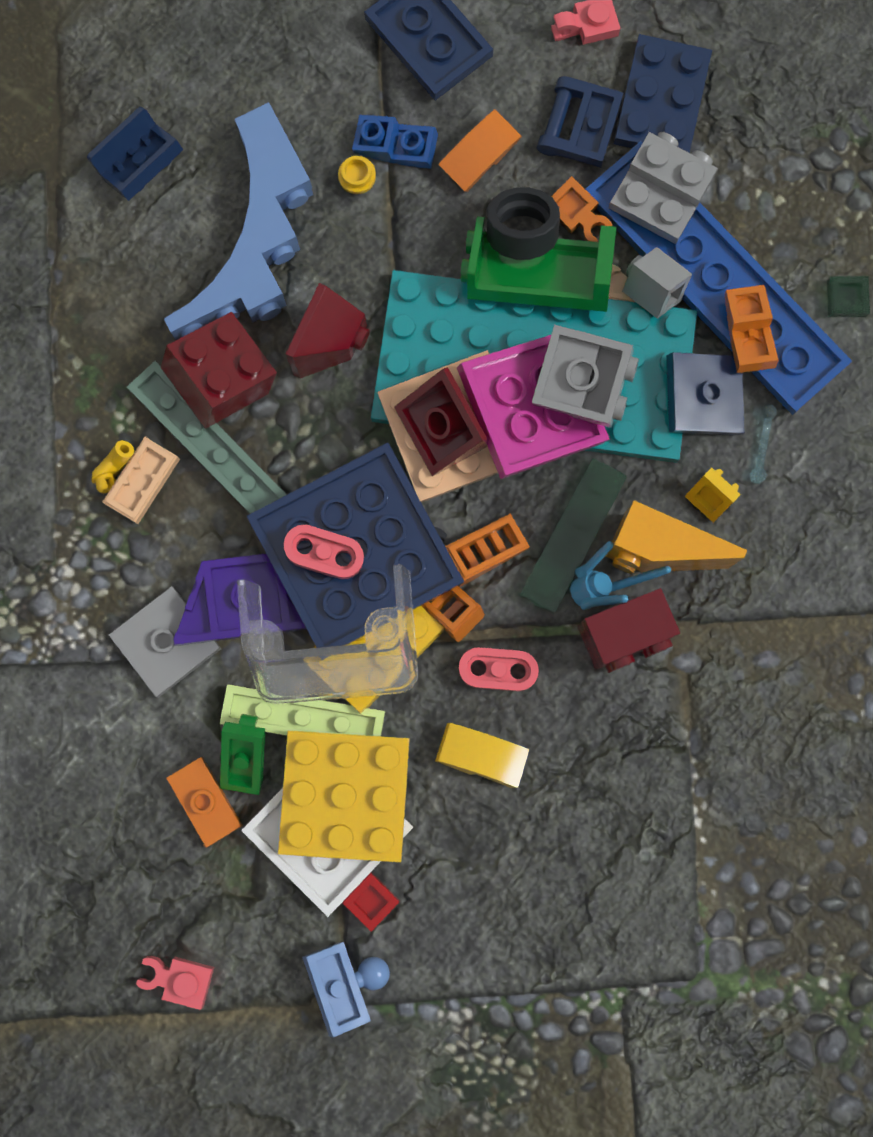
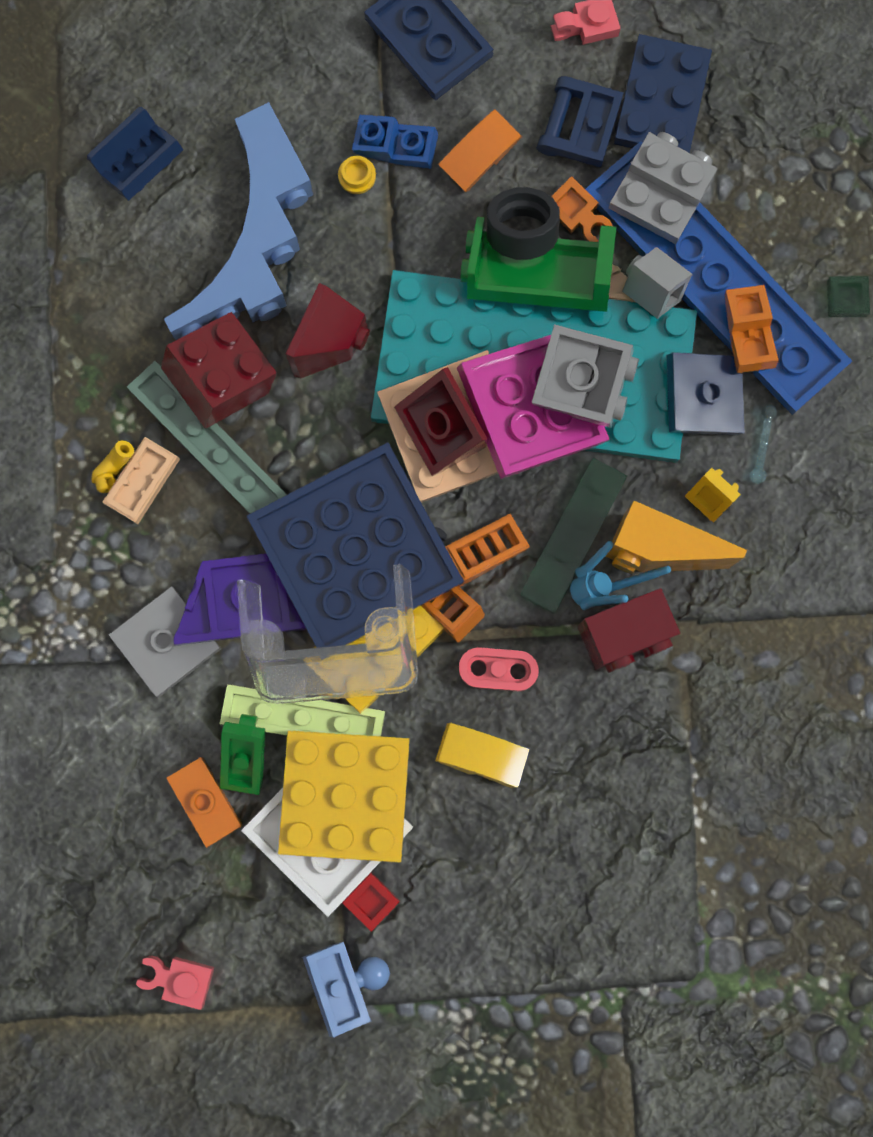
coral plate [284,525,364,579] -> none

